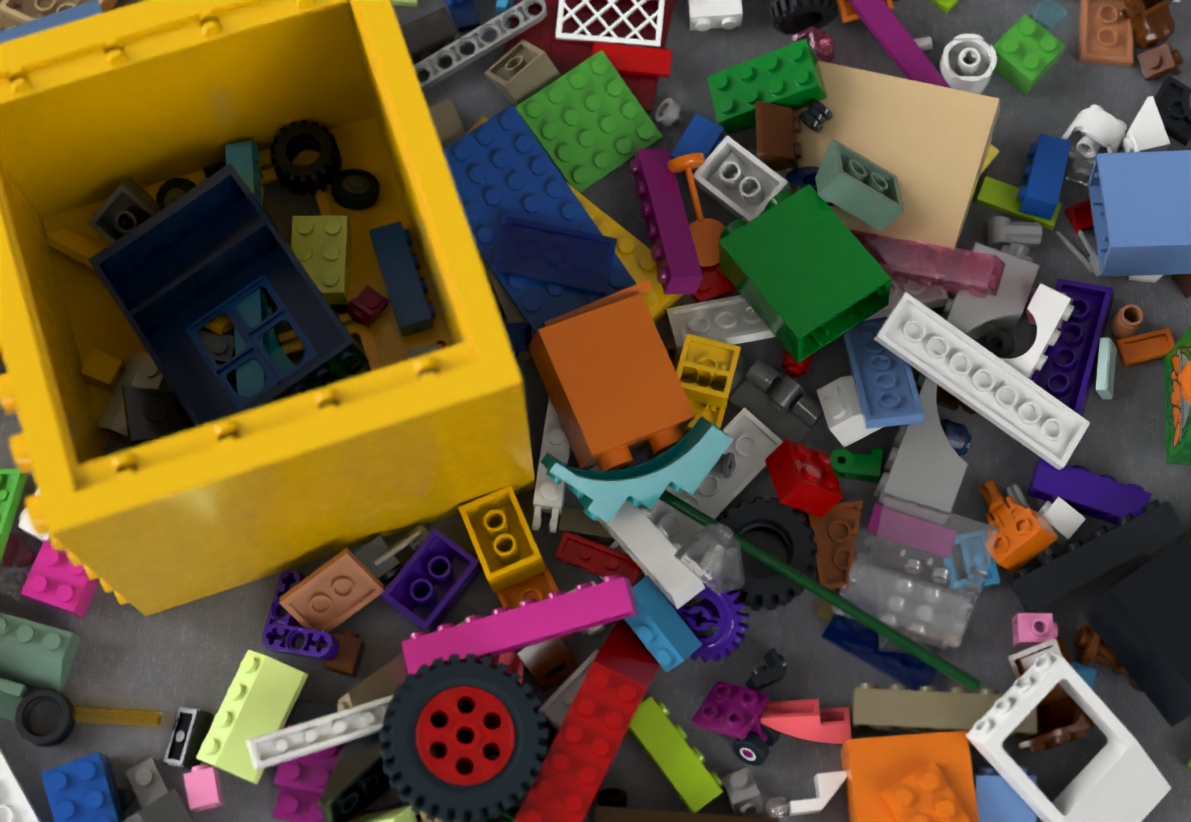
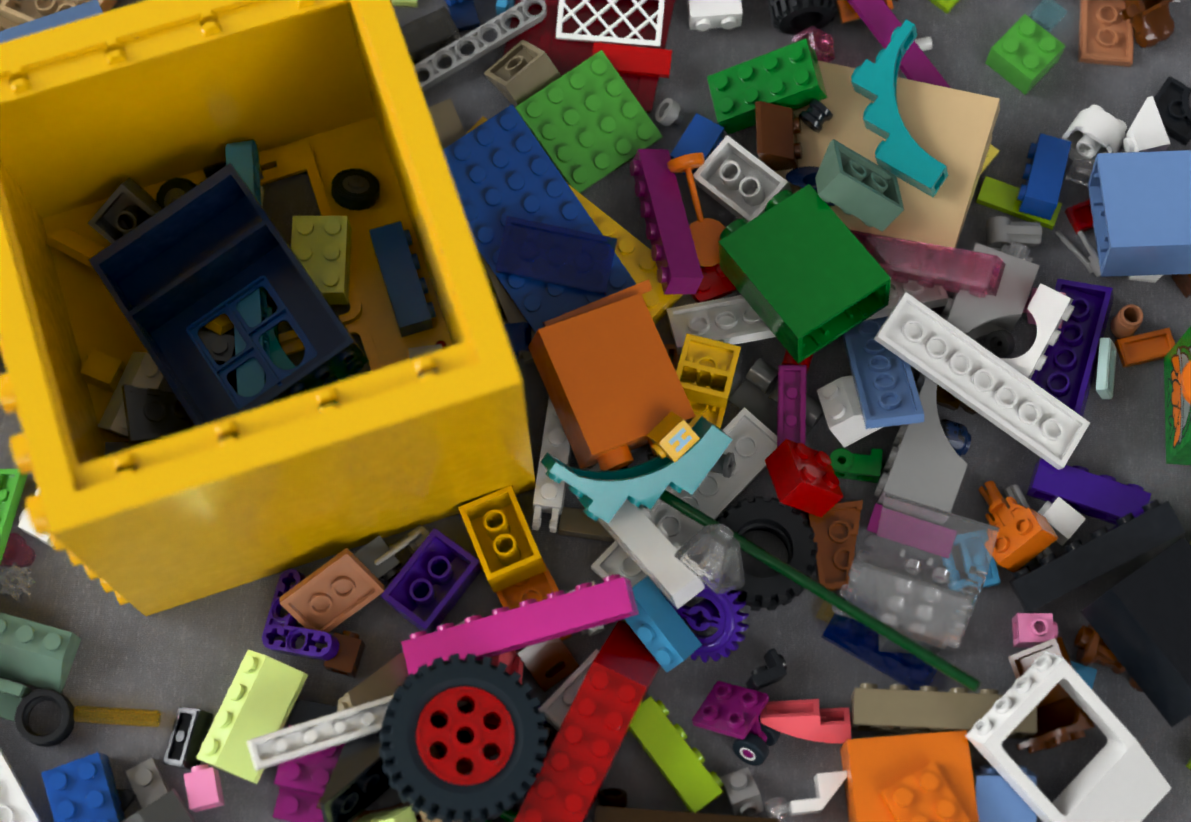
dark pink brick [21,540,99,619] -> none
black tyre [270,120,342,195] -> none
magenta bracket [346,285,389,328] -> none
red tile [554,531,642,587] -> none
white brick [938,33,997,94] -> none
reddish brown bracket [1137,43,1183,82] -> none
none -> yellow brick [647,411,700,462]
none -> magenta tile [777,365,807,447]
none -> teal arch [851,20,948,197]

